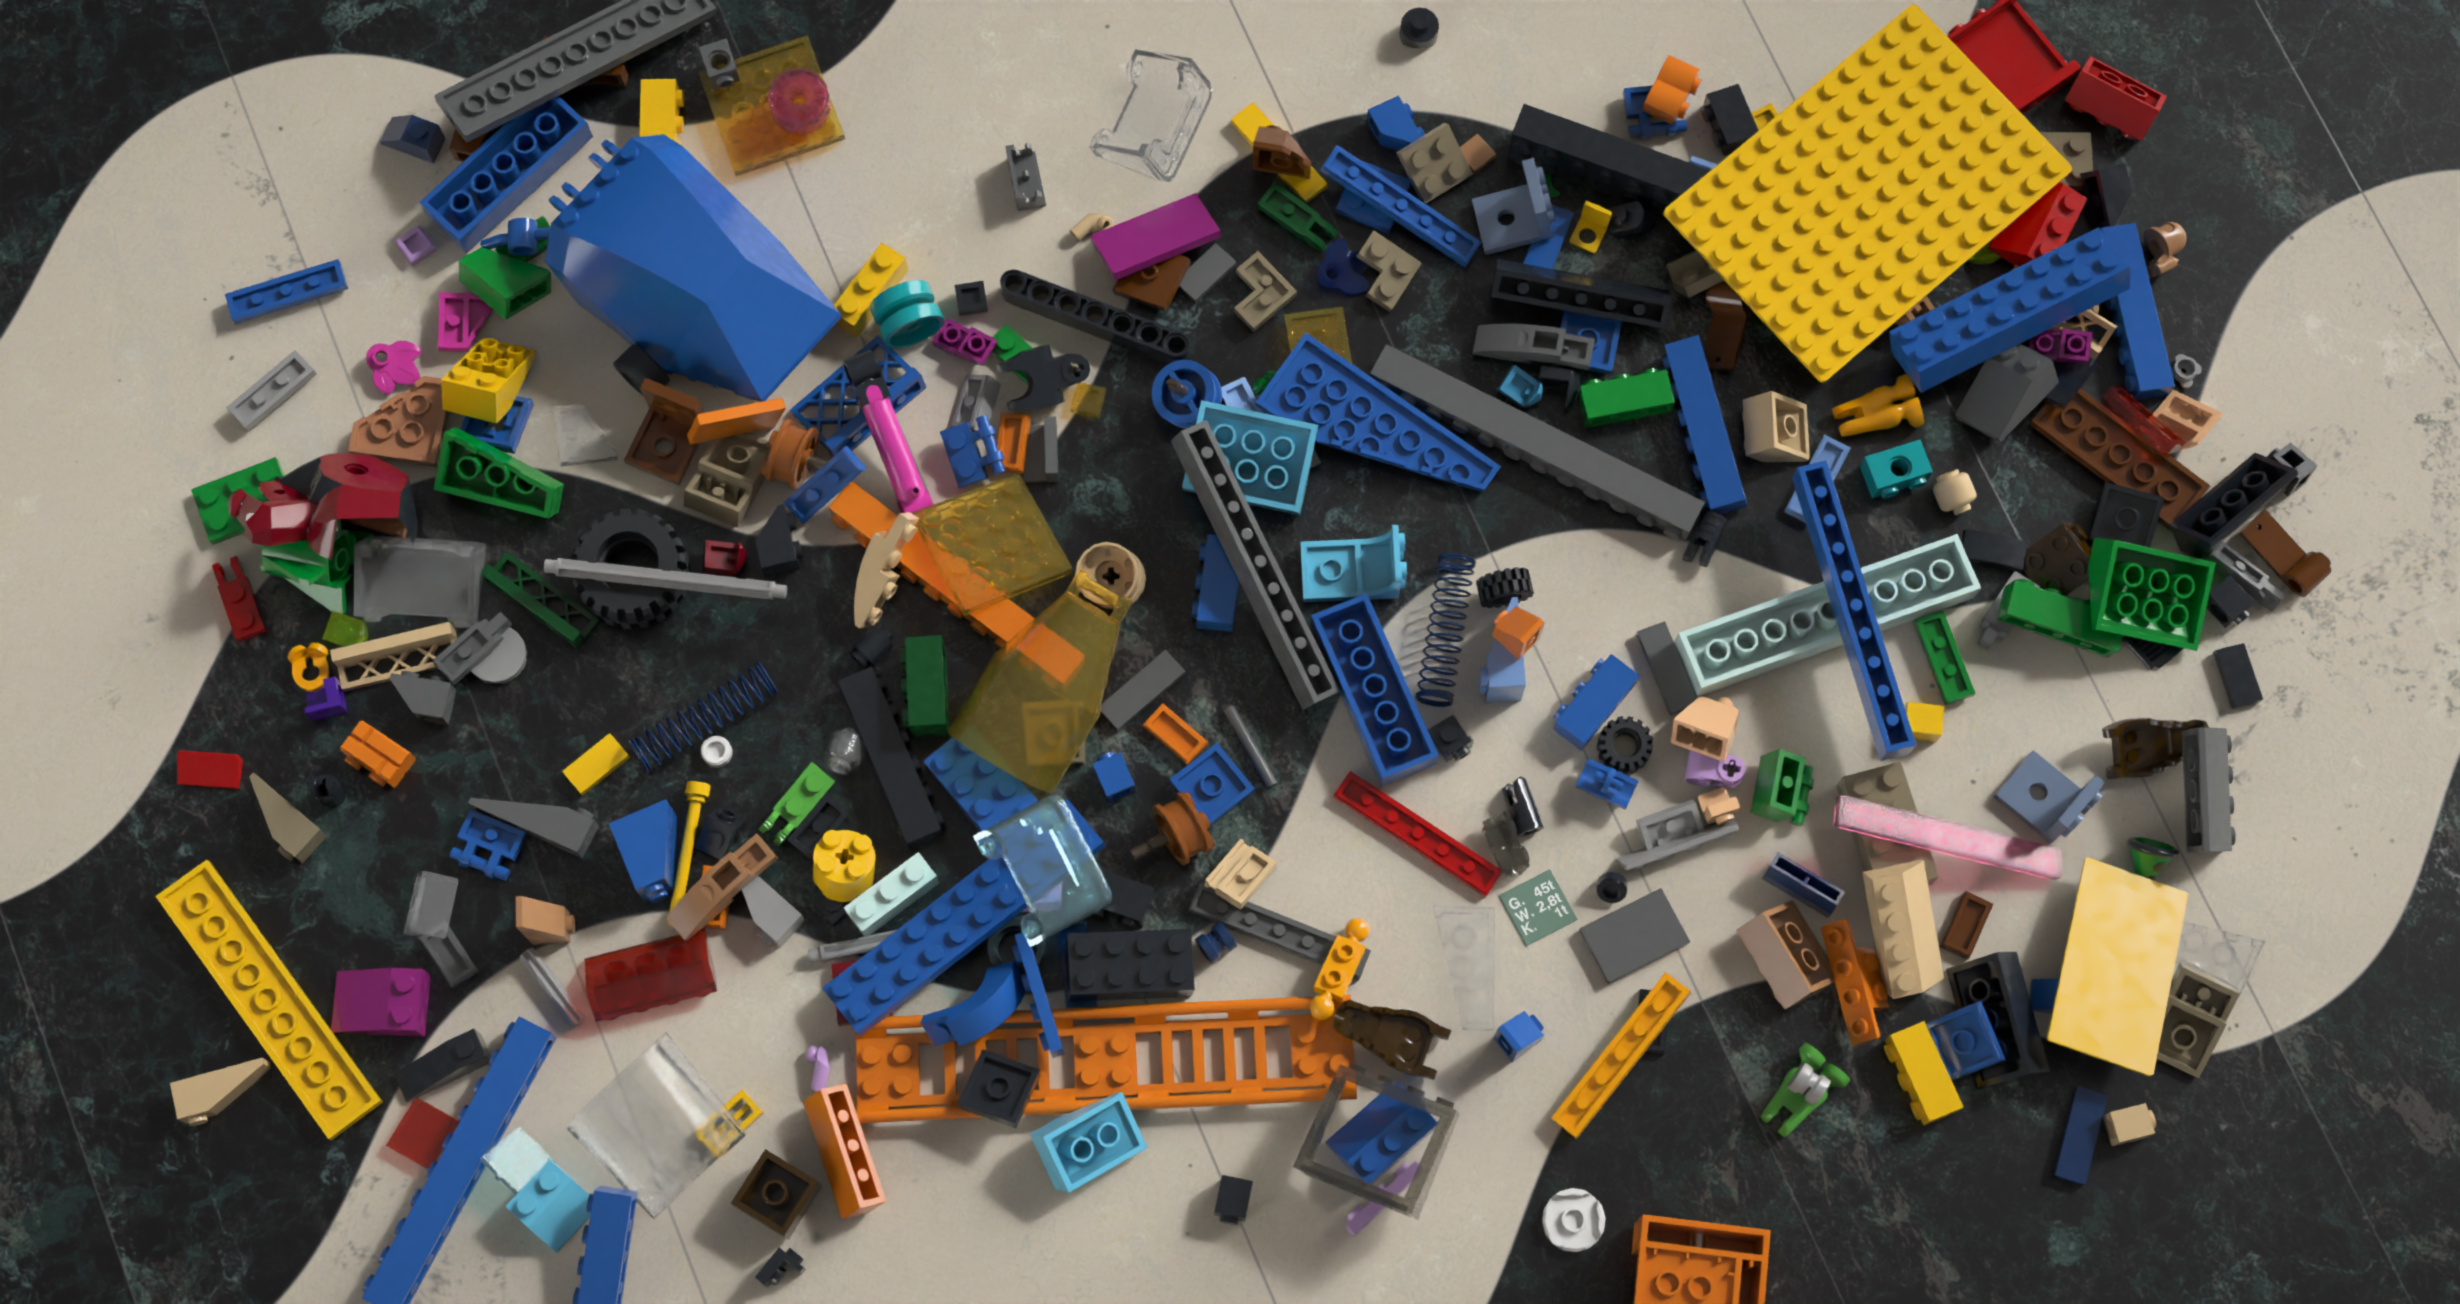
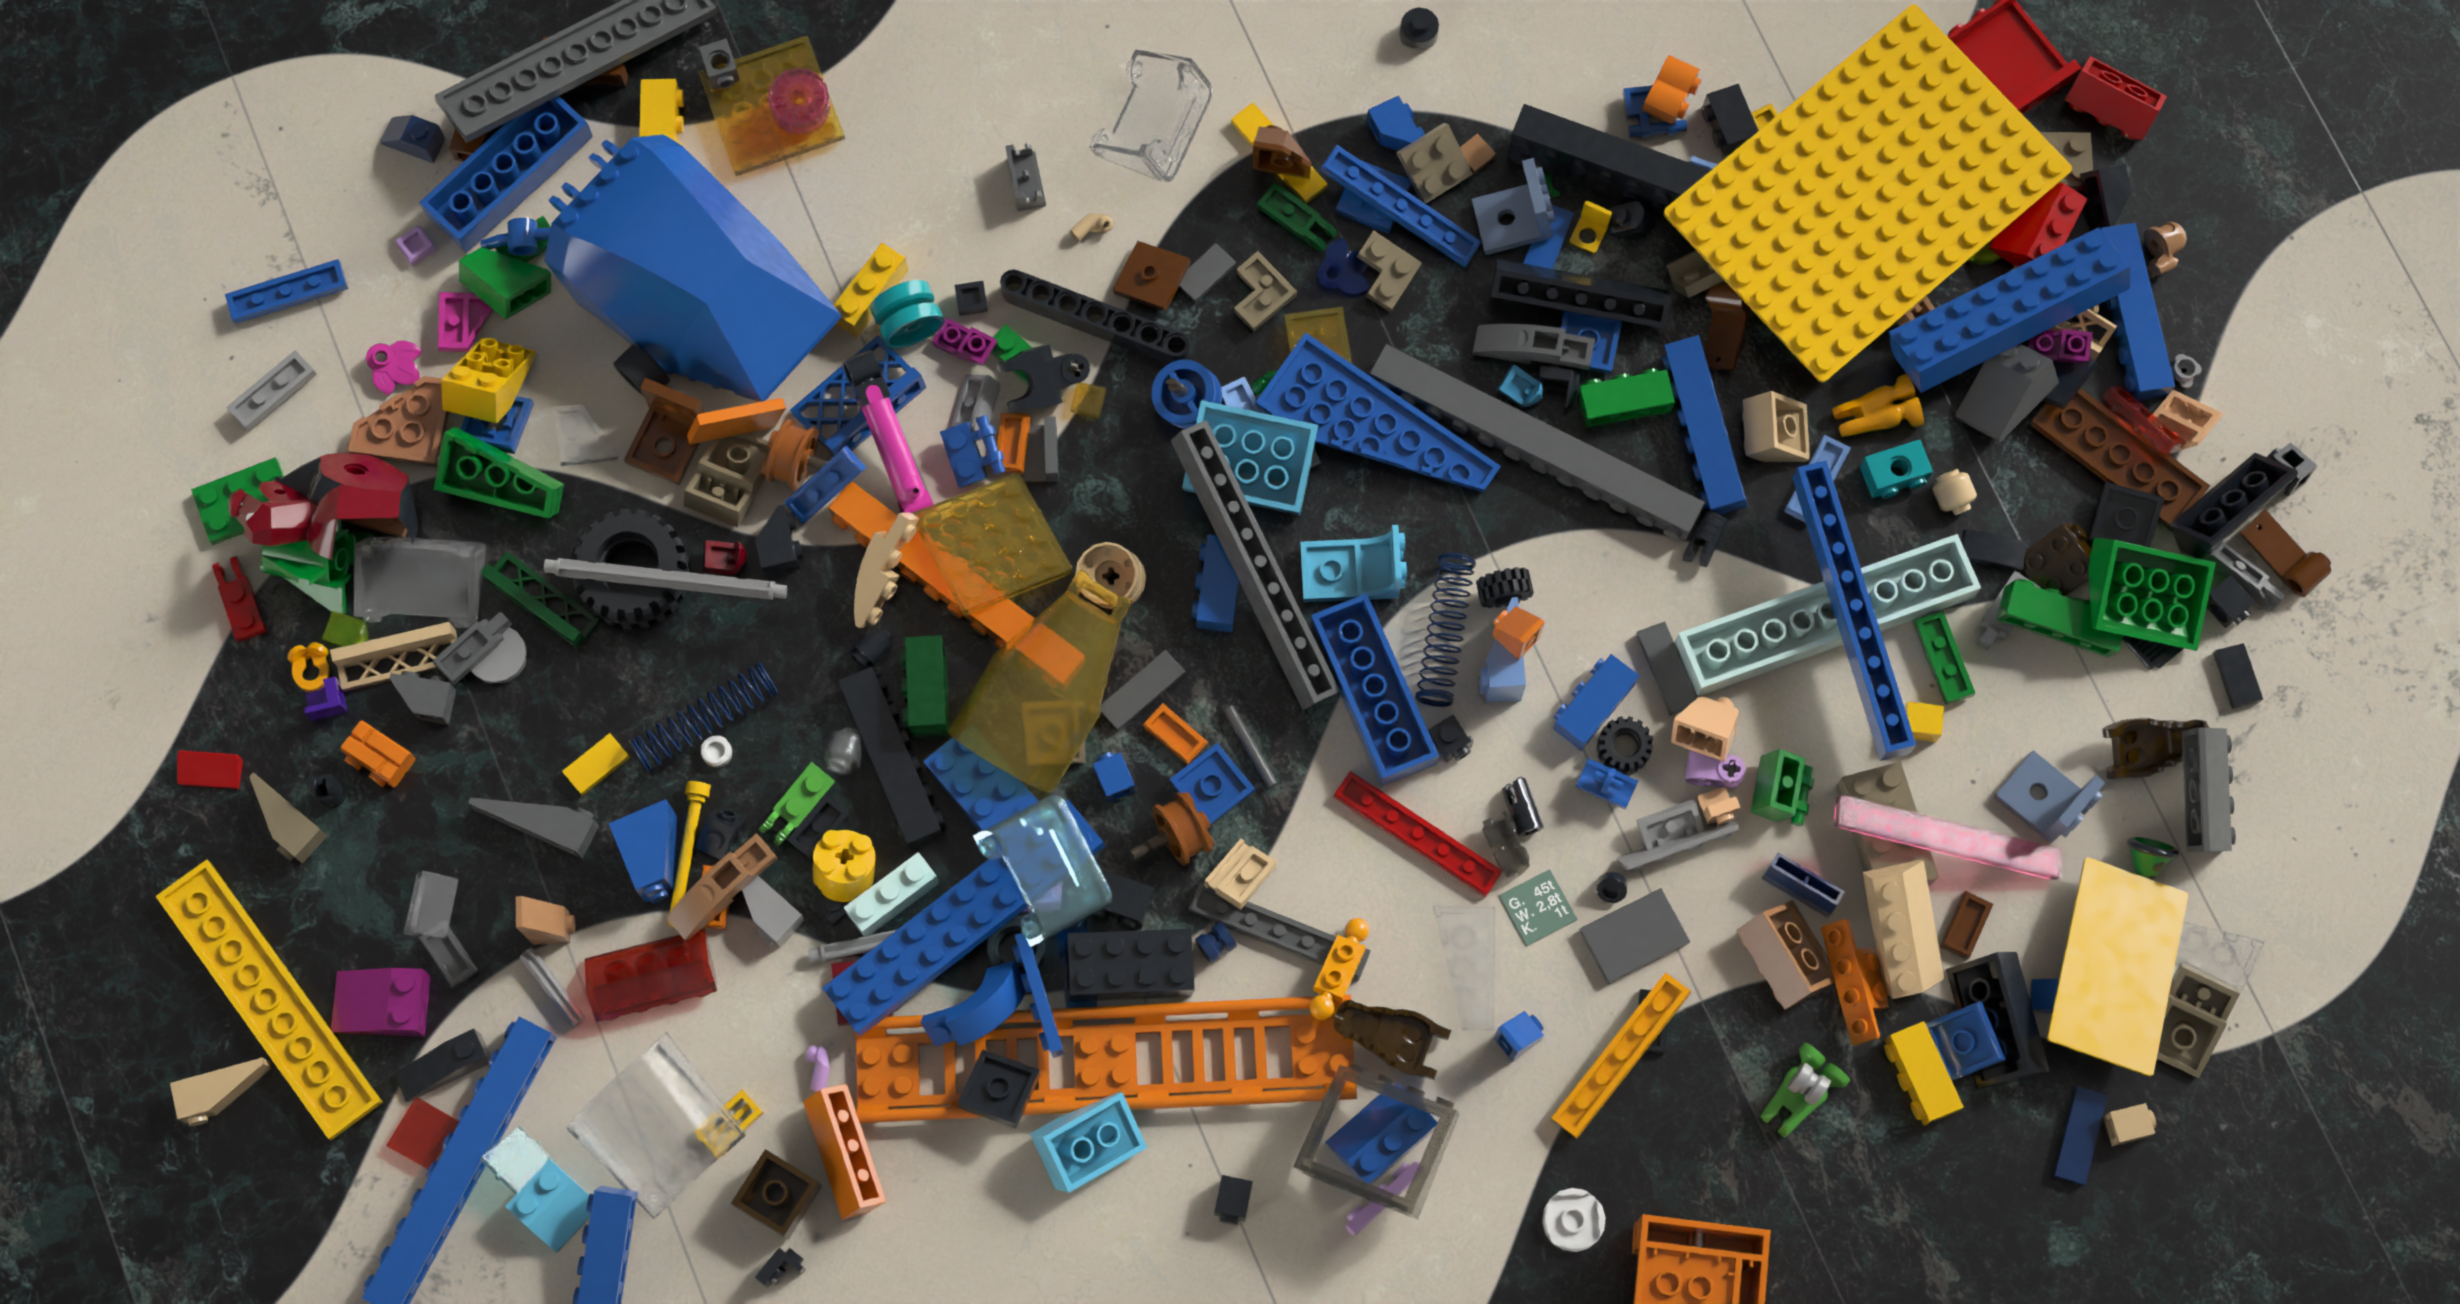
blue plate [449,809,528,881] -> none
magenta tile [1090,193,1221,280] -> none

